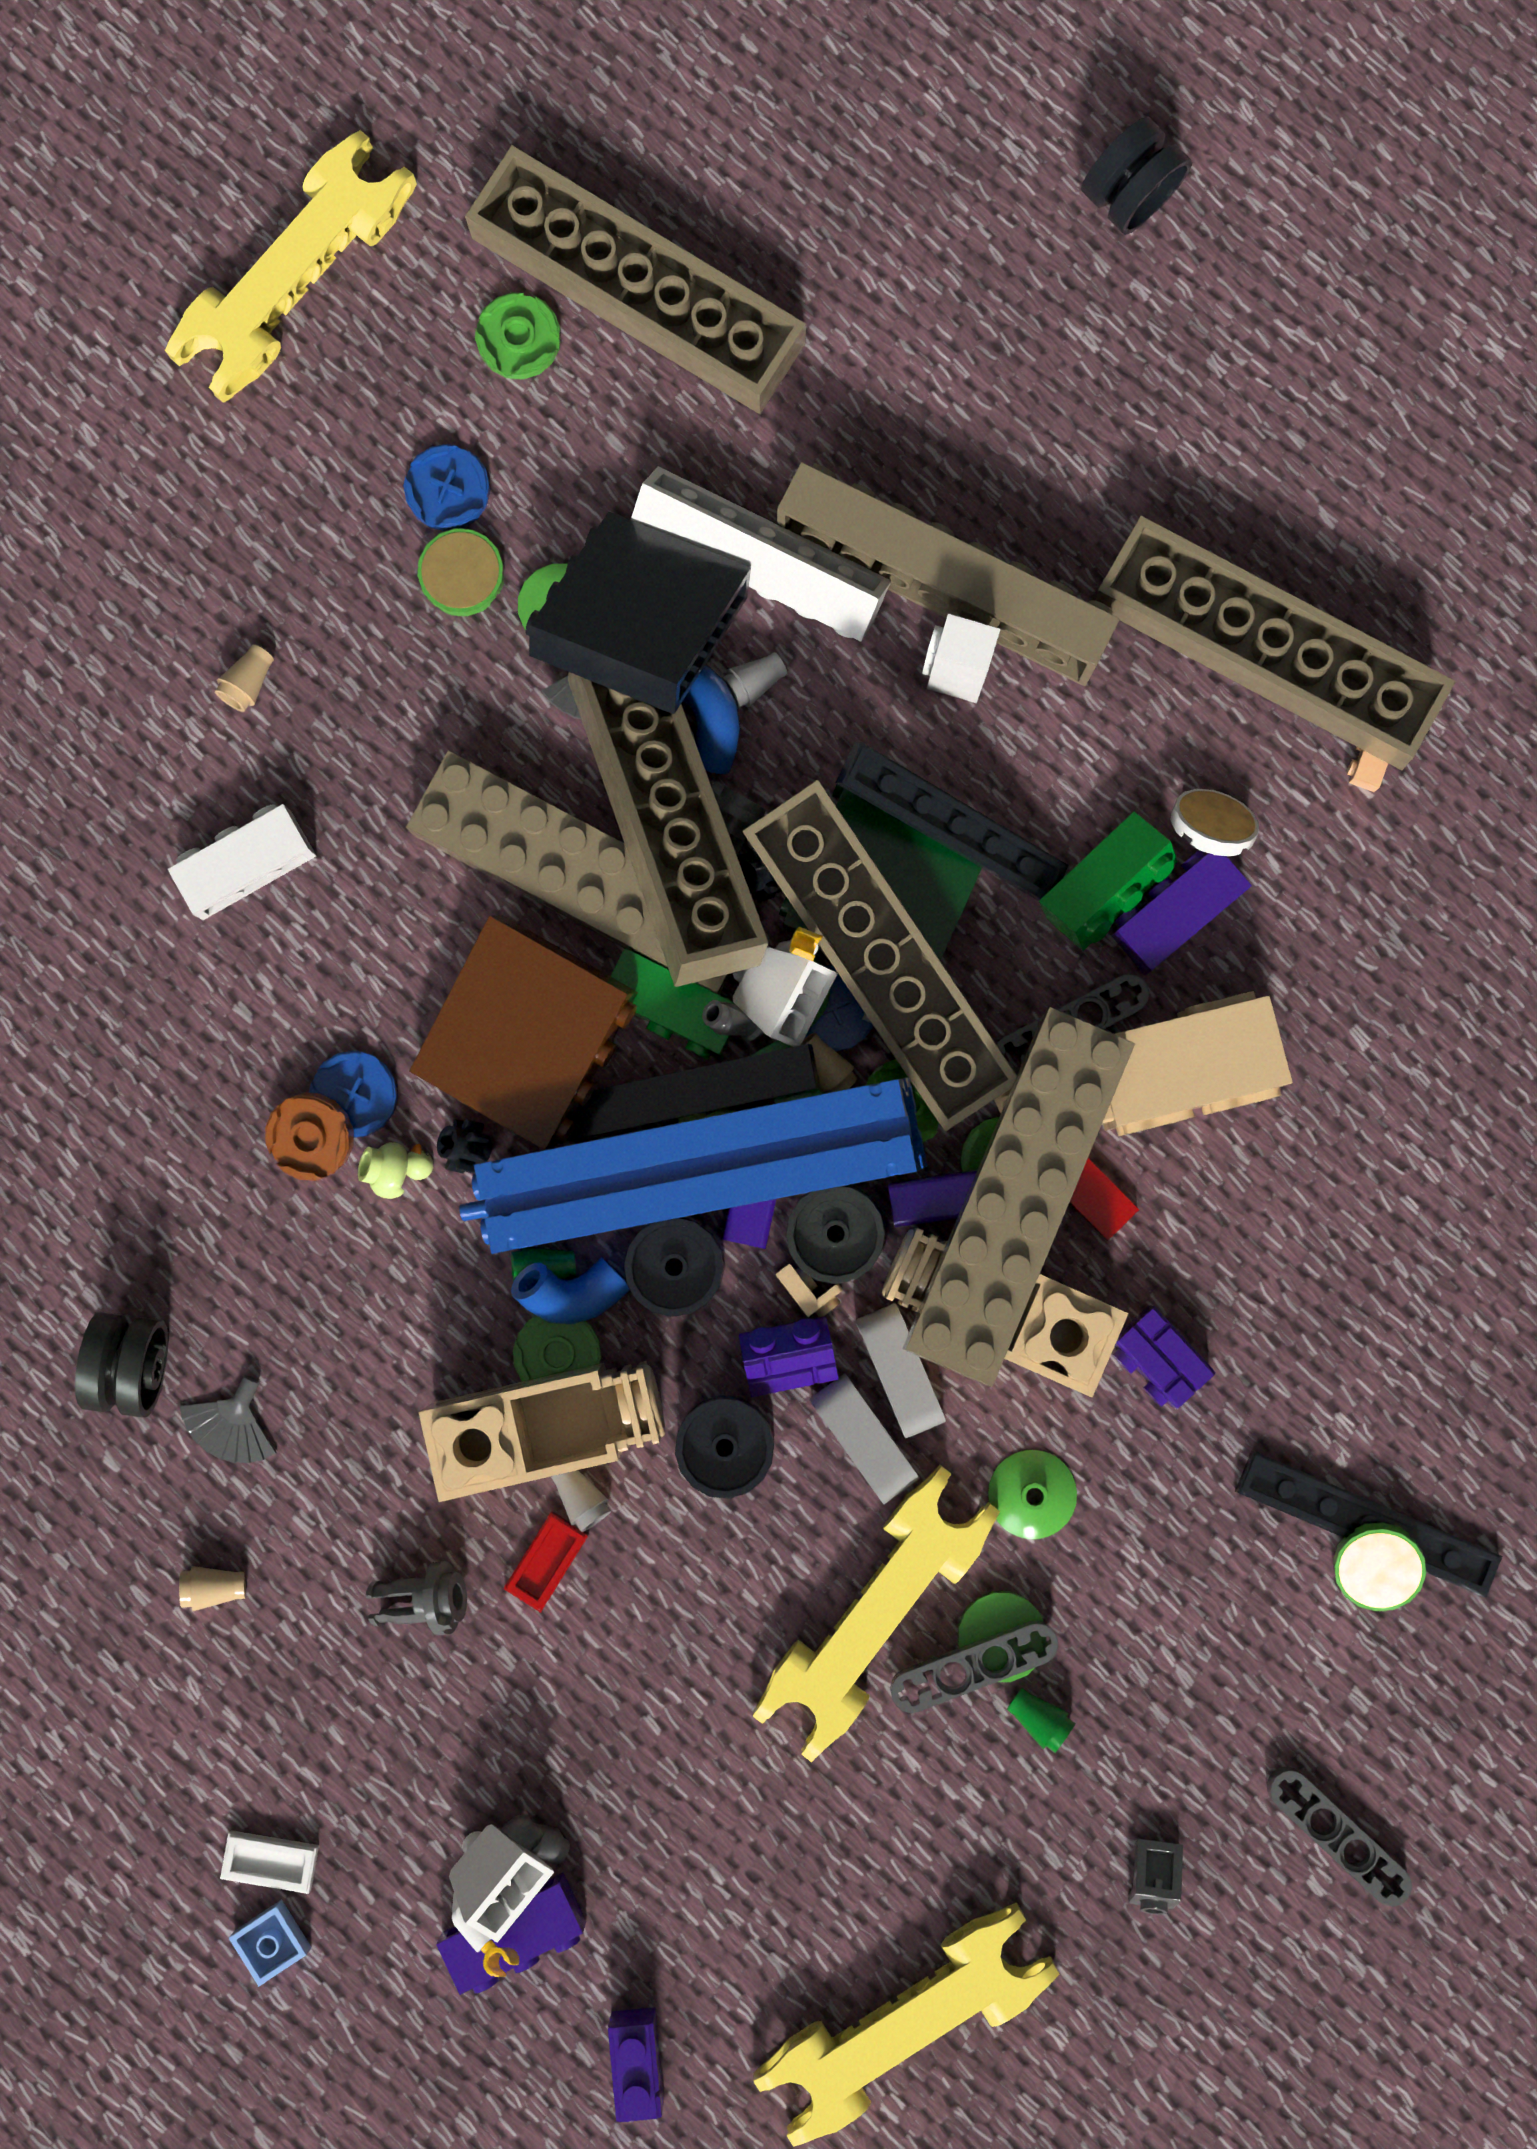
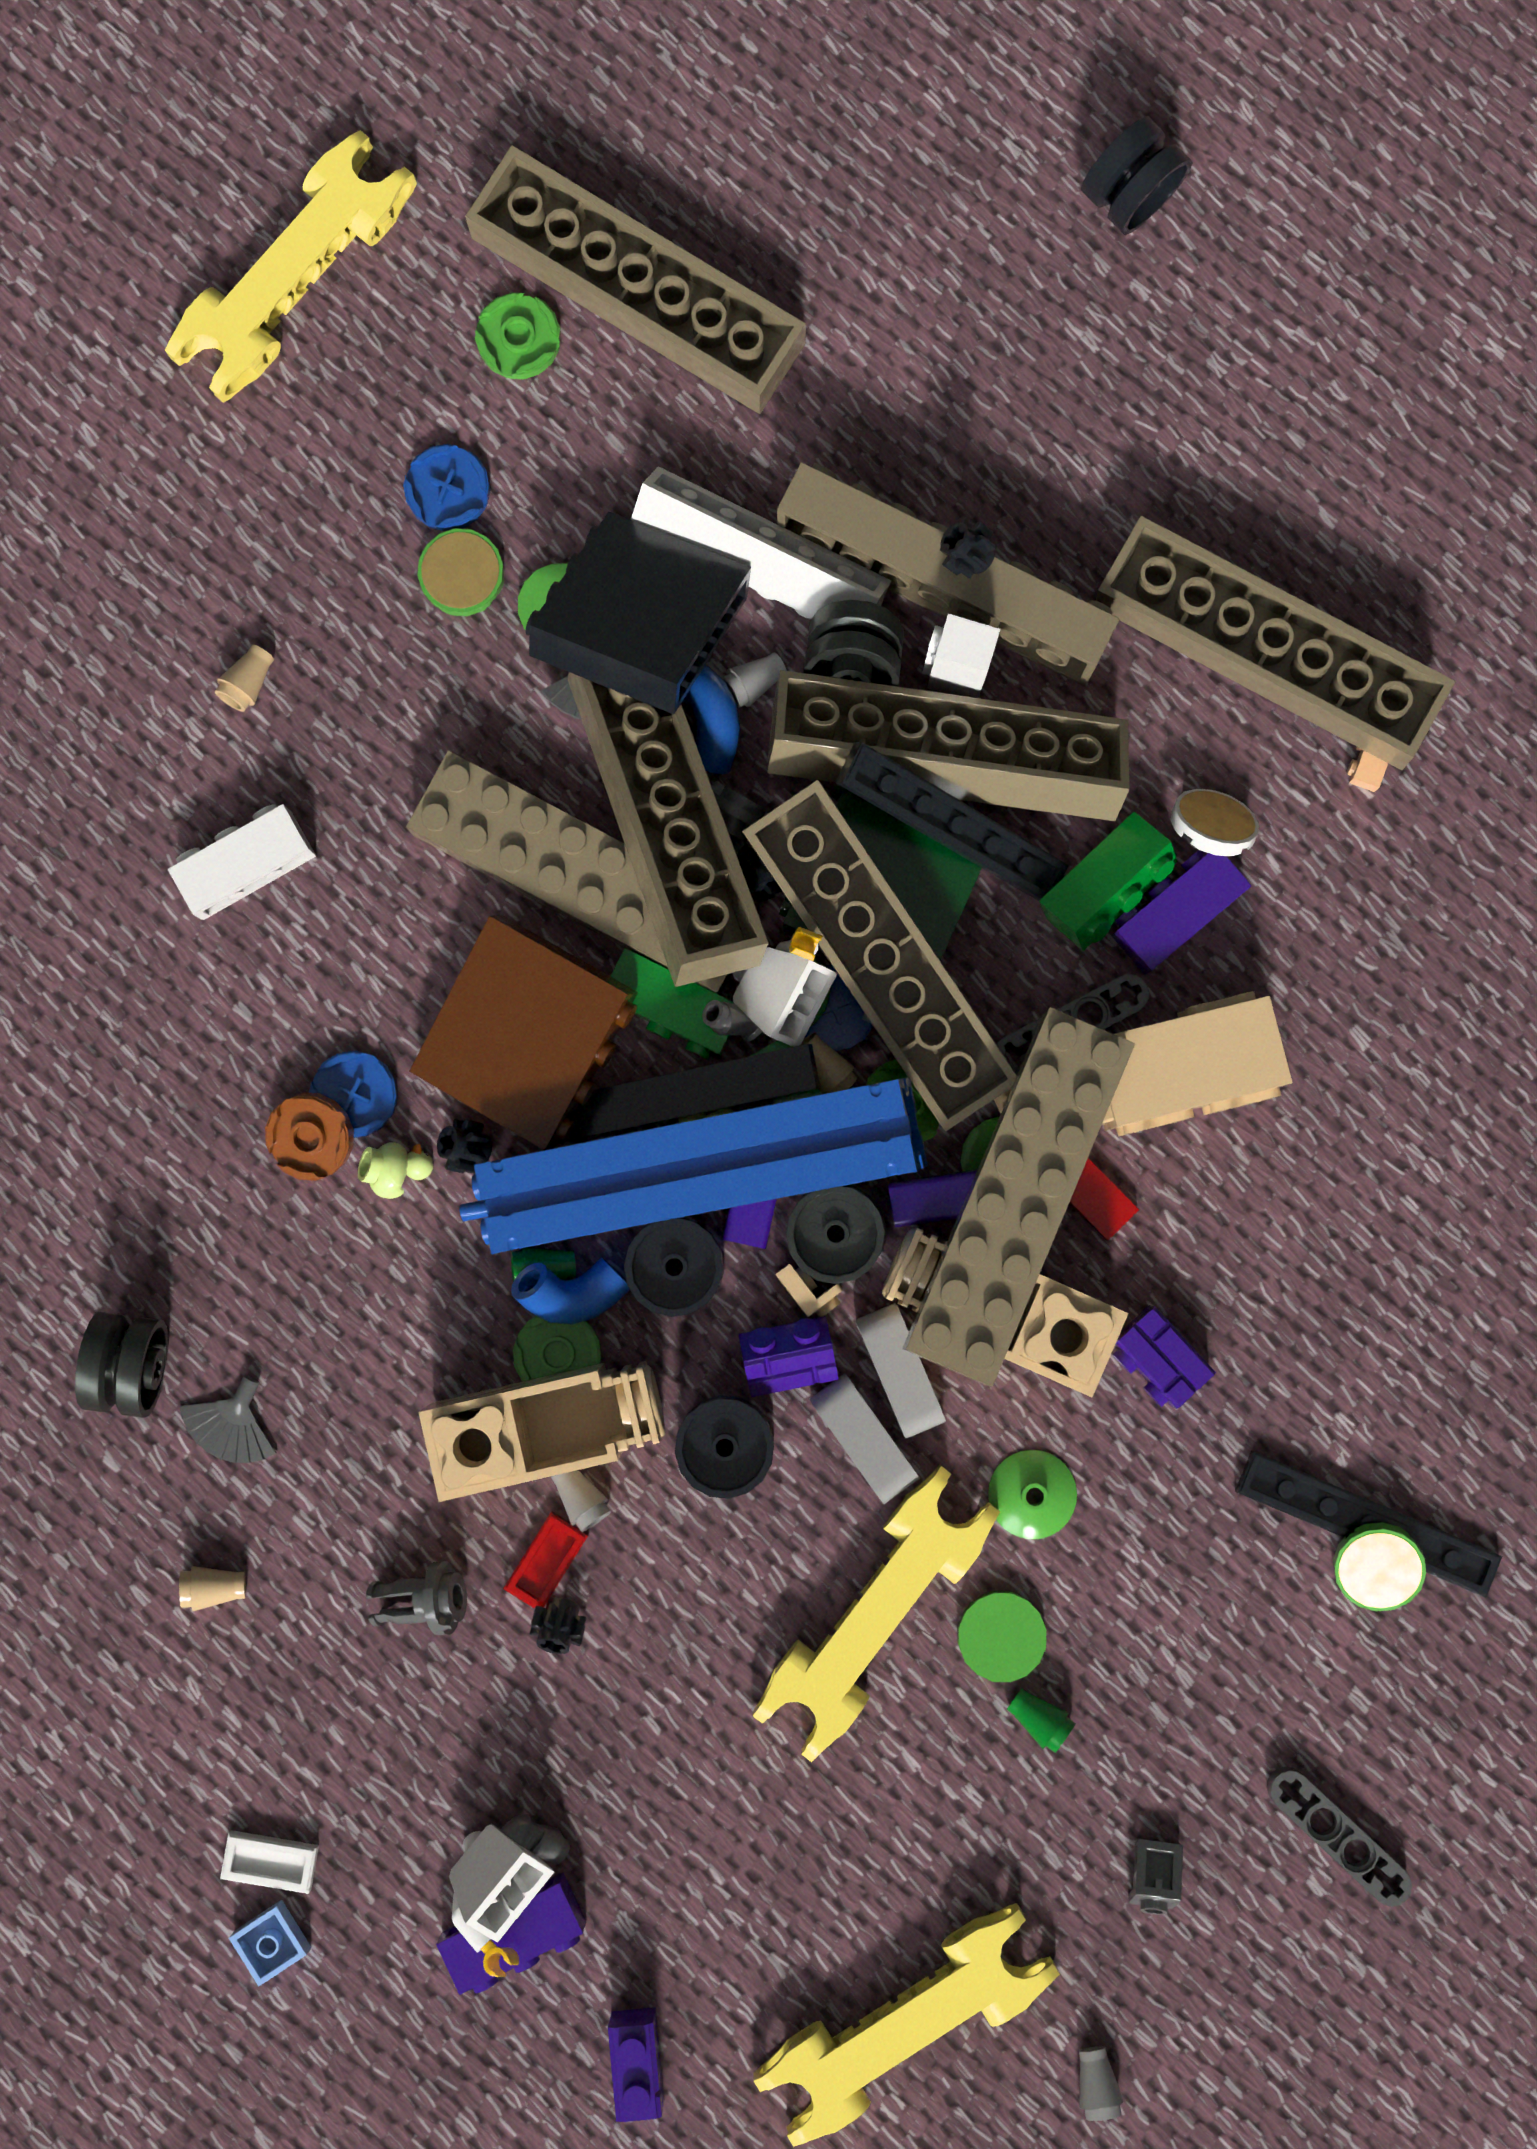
dark grey beam [890,1620,1058,1713] -> none
none -> black gear [529,1597,587,1654]
none -> dark tan brick [767,670,1129,821]
none -> pearl dark grey wheel [804,600,904,687]
none -> black gear [940,518,996,578]
none -> light grey cone [1079,2046,1124,2121]

